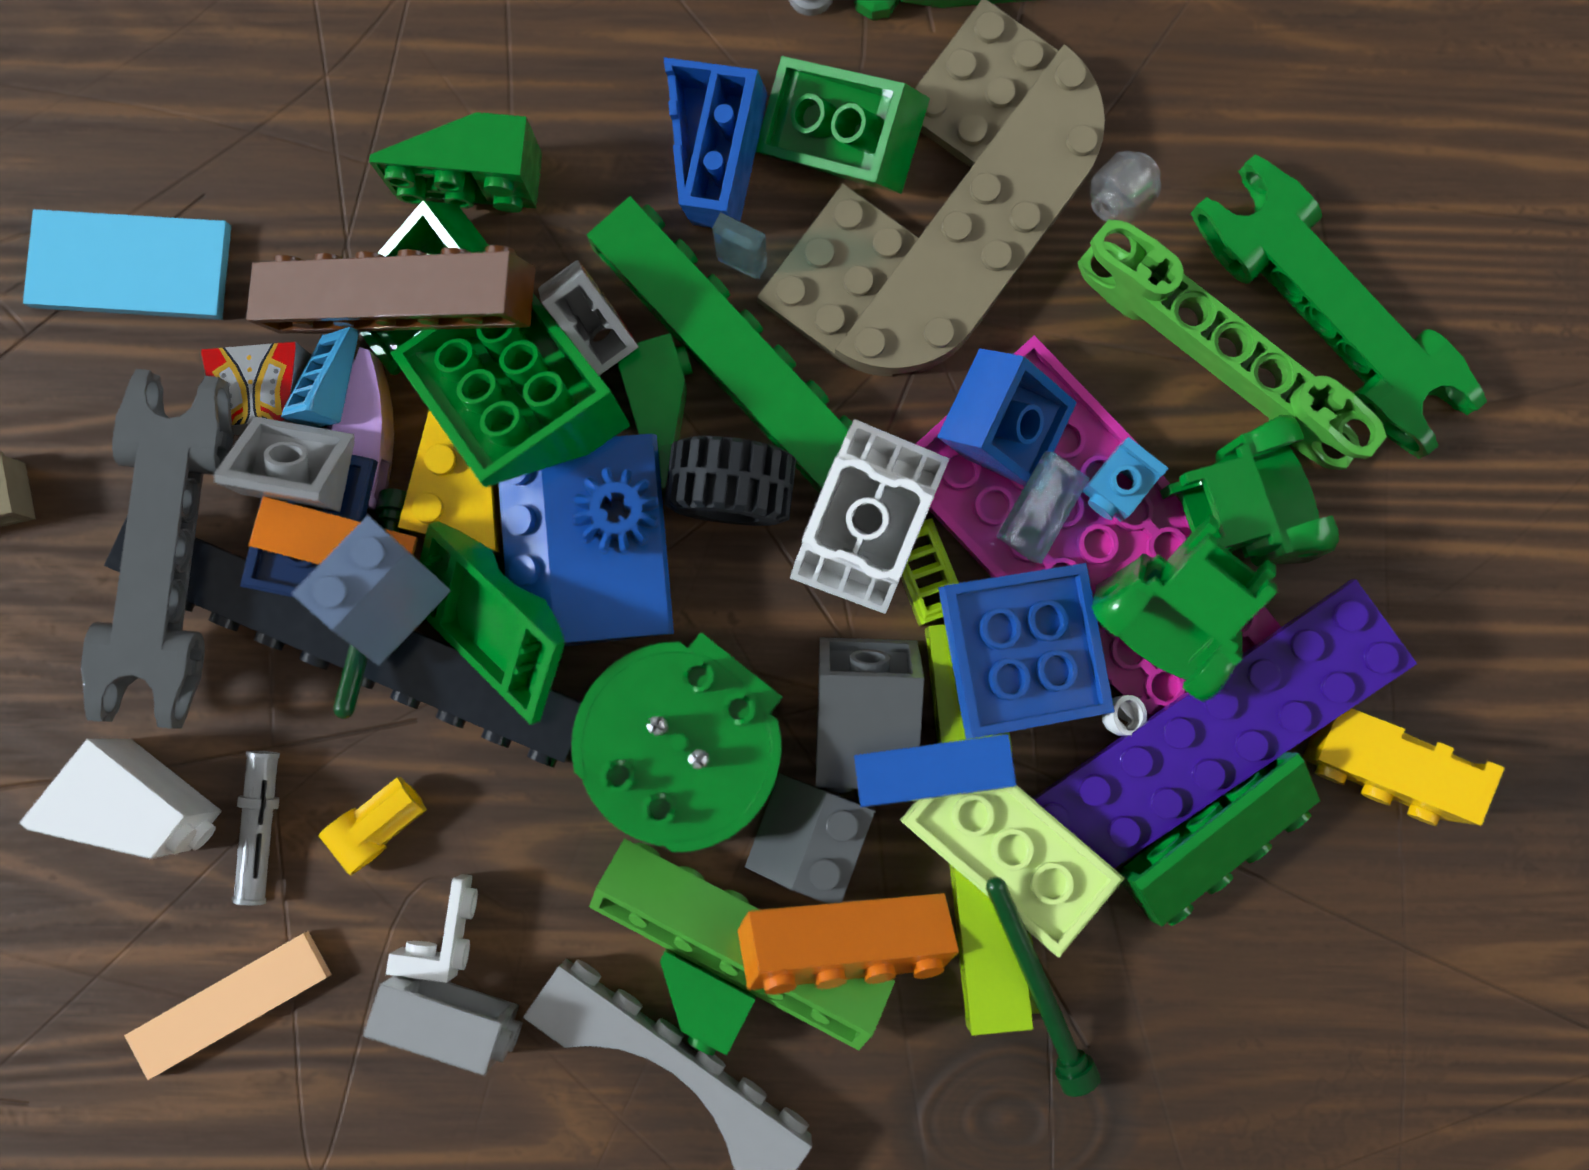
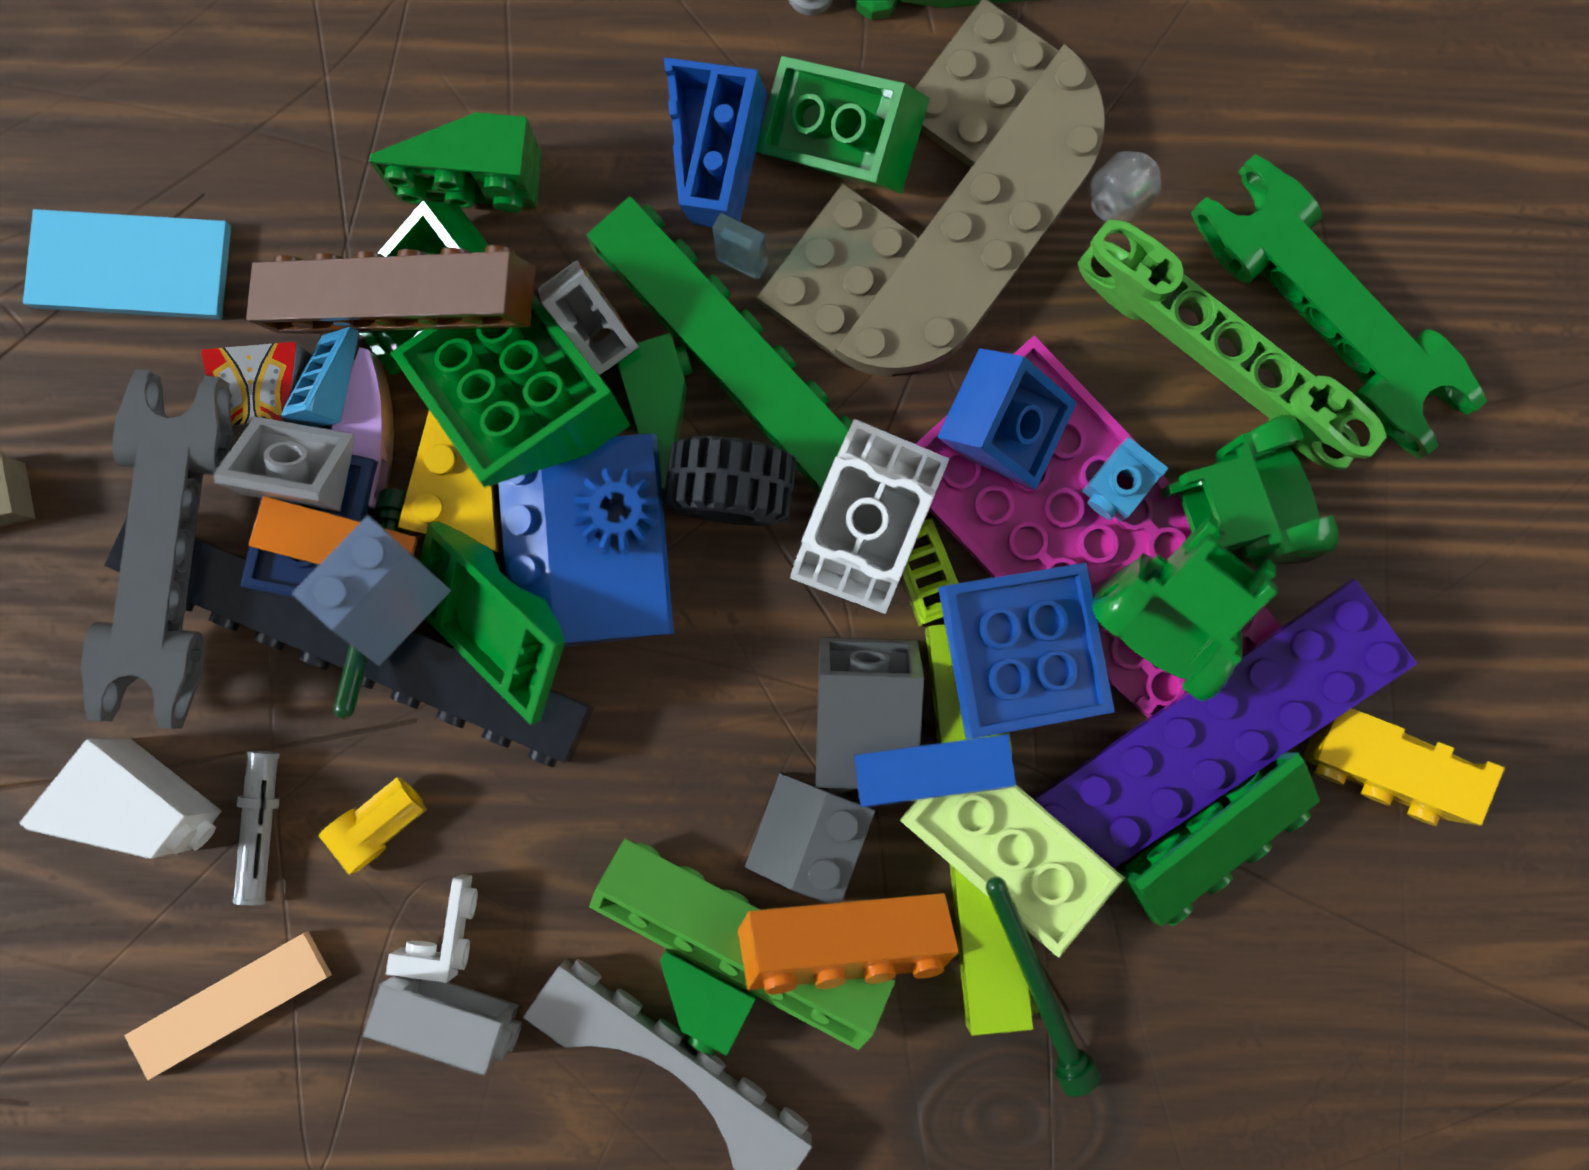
green piece [572,632,783,852] -> none
clear light blue tile [996,451,1090,564] -> none
white hinge [1102,695,1147,736] -> none

